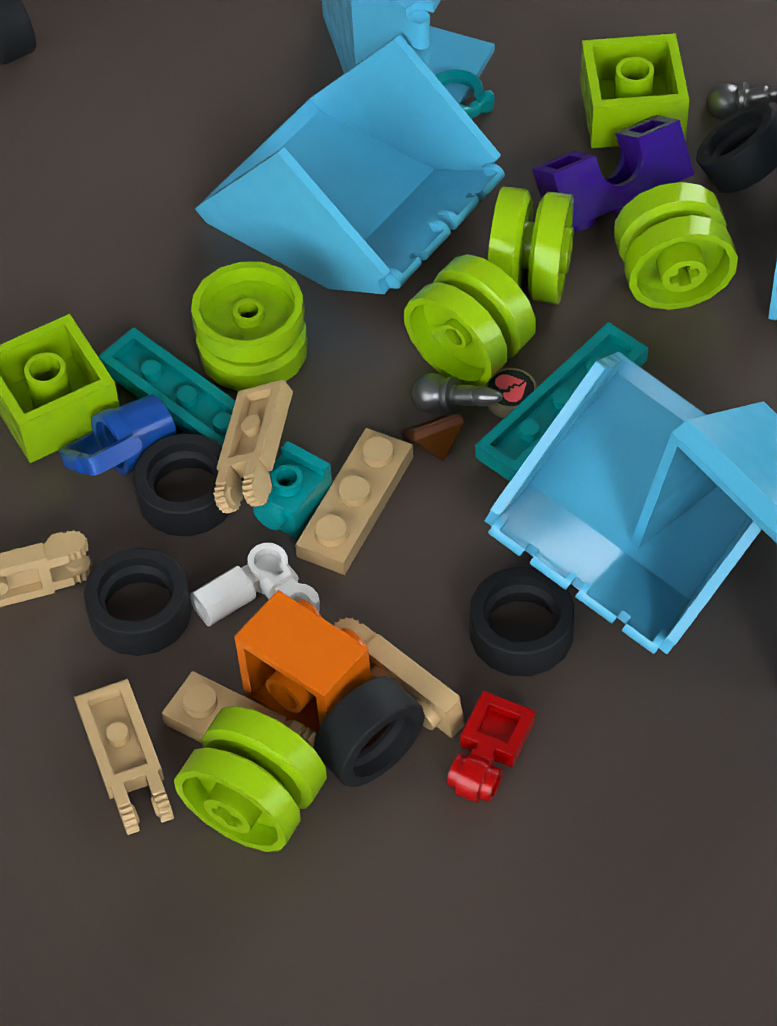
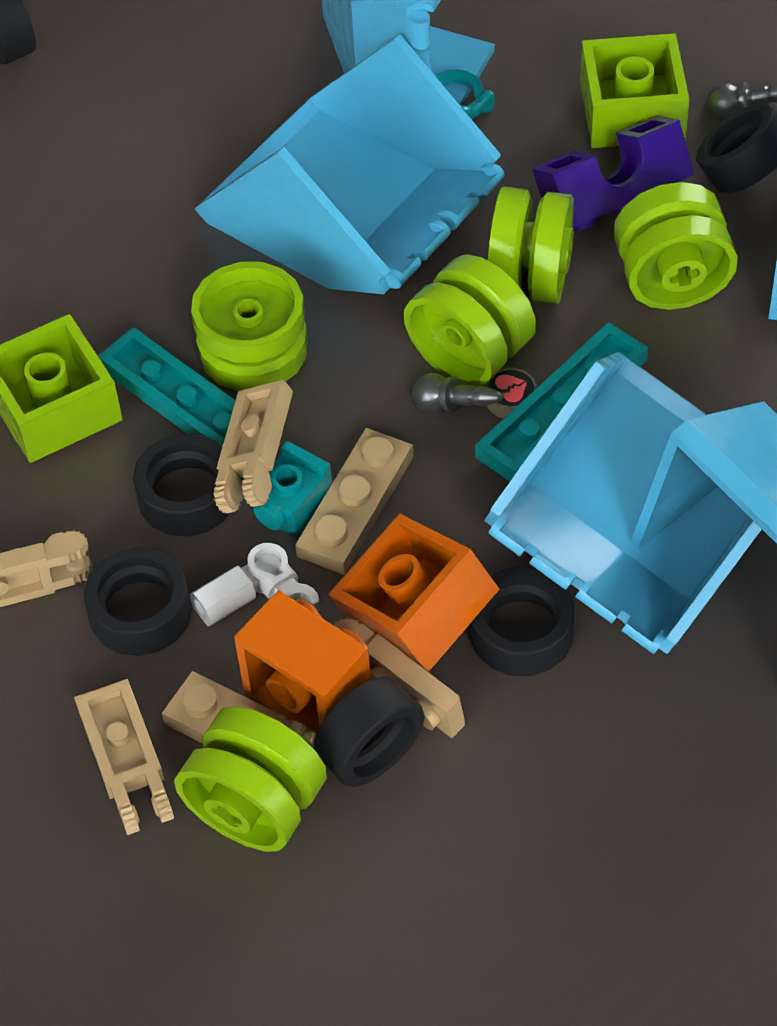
blue piece [59,394,177,476] -> none
reddish brown slope [401,414,464,461] -> none
red plate [447,691,536,803] -> none
none -> orange brick [328,513,500,672]

